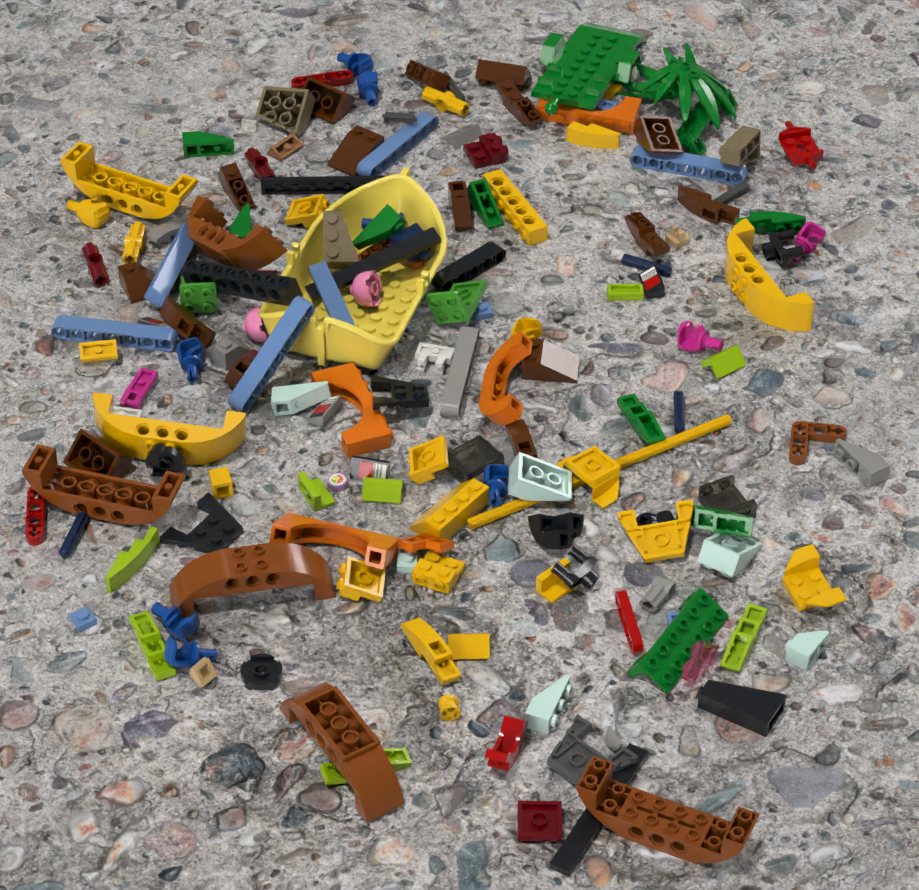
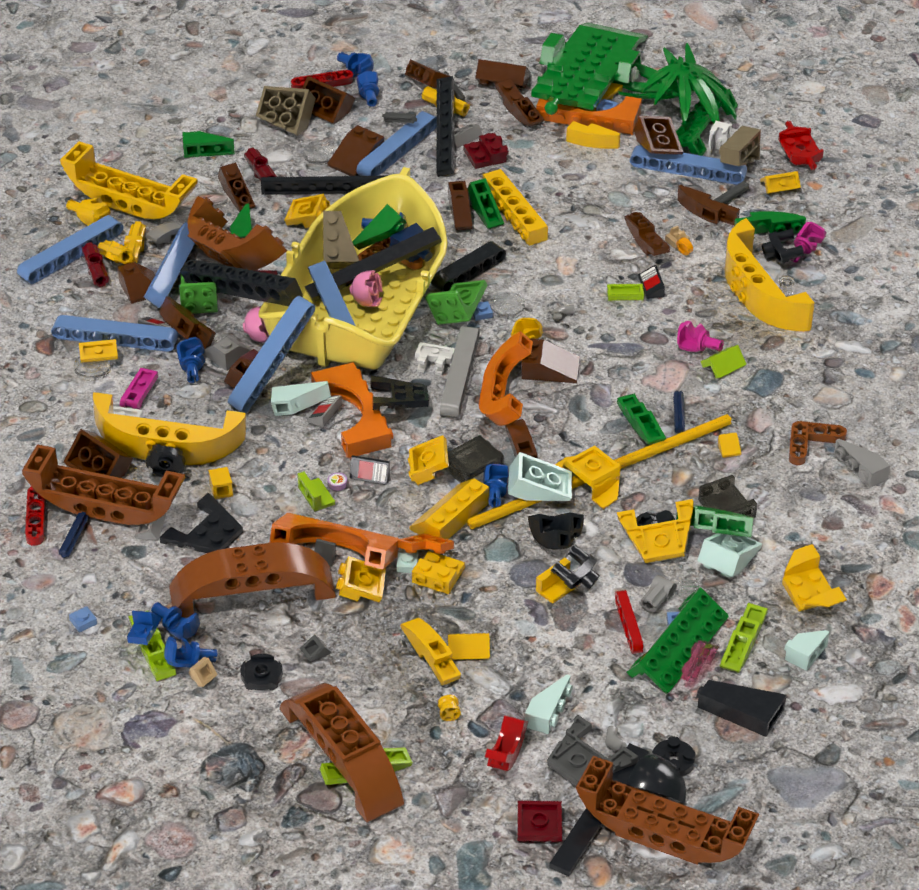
lime slope [105,527,159,593] -> none
medium nougat slope [267,133,304,162] -> none
lime panel [362,477,404,503] -> none
dark blue axle [622,254,672,277] -> none
none -> medium blue beam [17,215,124,284]
none -> yellow piece [98,240,134,264]
none -> blue slope [127,610,161,645]
none -> dark grey slope [300,634,331,662]
none -> dark grey slope [314,539,336,567]
none -> black tile [436,76,454,177]
none -> black brick [627,753,686,803]
none -> black plate [652,736,696,777]
none -> light orange tile [676,237,693,255]
none -> white hinge [708,121,732,159]
none -> yellow slope [718,433,741,458]
none -> yellow panel [760,171,801,194]

